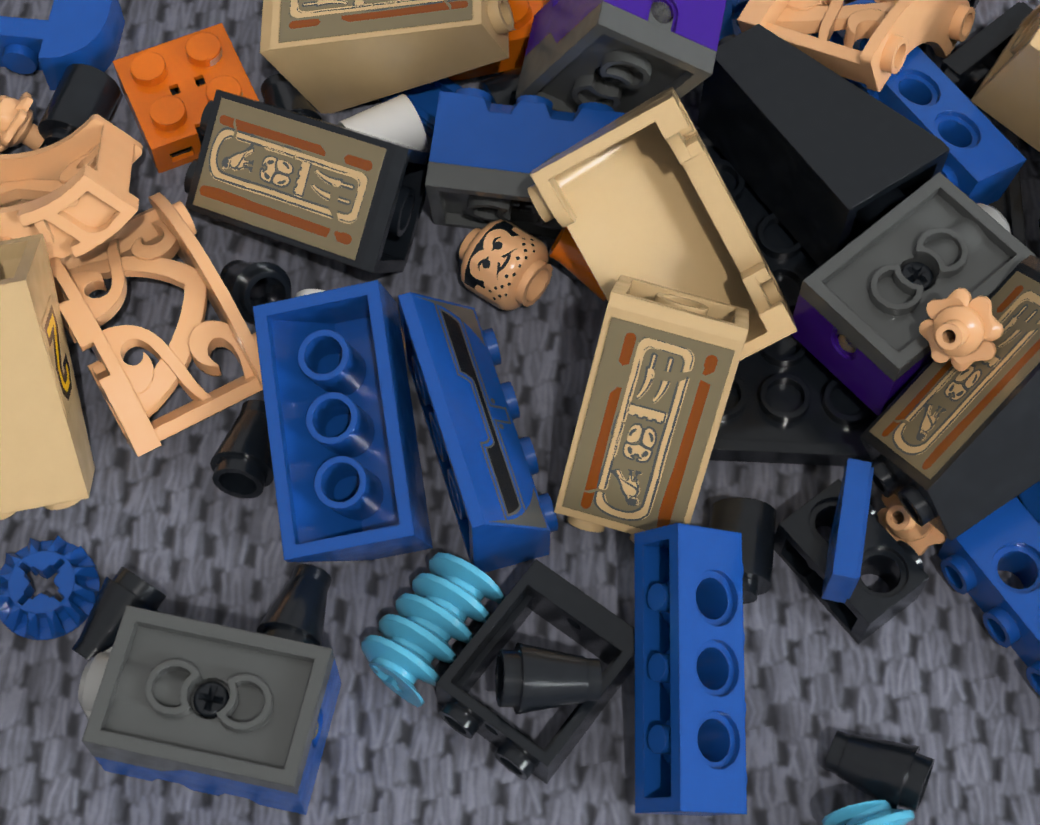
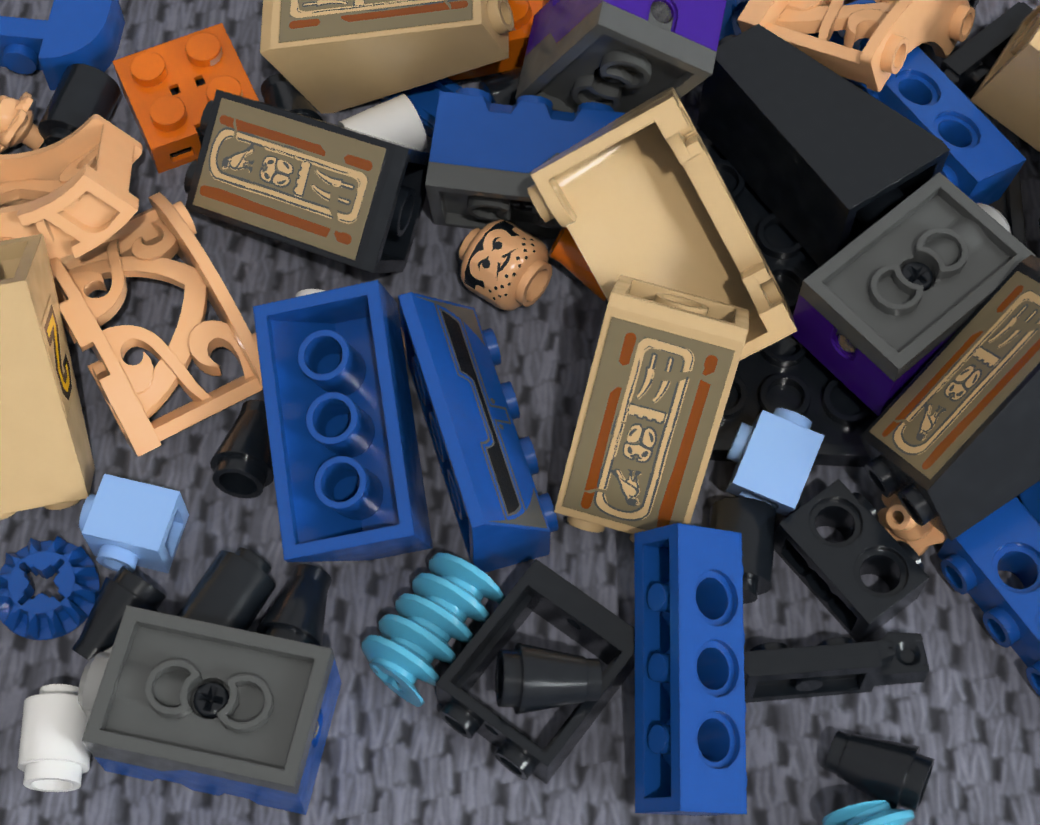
black cone [220,260,292,323] -> none
blue tile [821,458,874,603] -> none
light nougat plant [919,287,1004,371] -> none
none -> white brick [18,684,91,792]
none -> light blue brick [79,474,189,573]
none -> black brick [176,547,276,630]
none -> light blue brick [726,408,825,516]
none -> black hinge [744,632,929,703]

